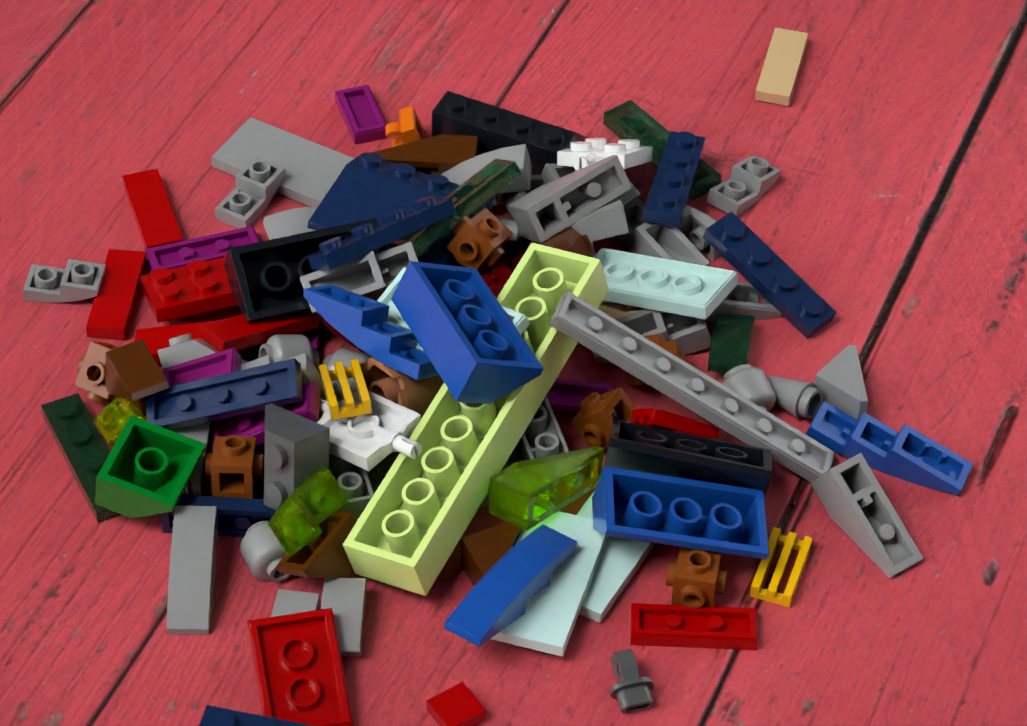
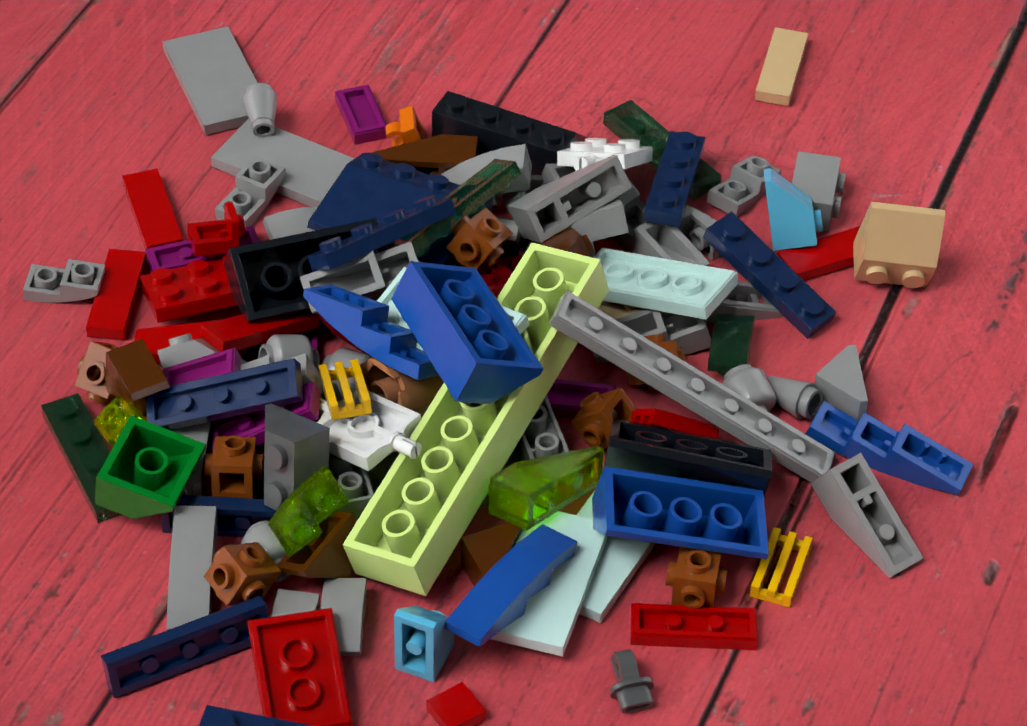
none -> dark blue plate [101,596,269,698]
none -> light grey tile [163,26,258,135]
none -> red bracket [188,202,245,257]
none -> dark orange brick [204,542,282,606]
none -> light grey cone [243,83,278,137]
none -> medium azure slope [394,605,454,682]
none -> medium azure slope [763,168,823,251]
none -> red tile [777,226,860,281]
none -> light grey brick [792,151,846,232]
none -> tan slope [853,201,945,288]

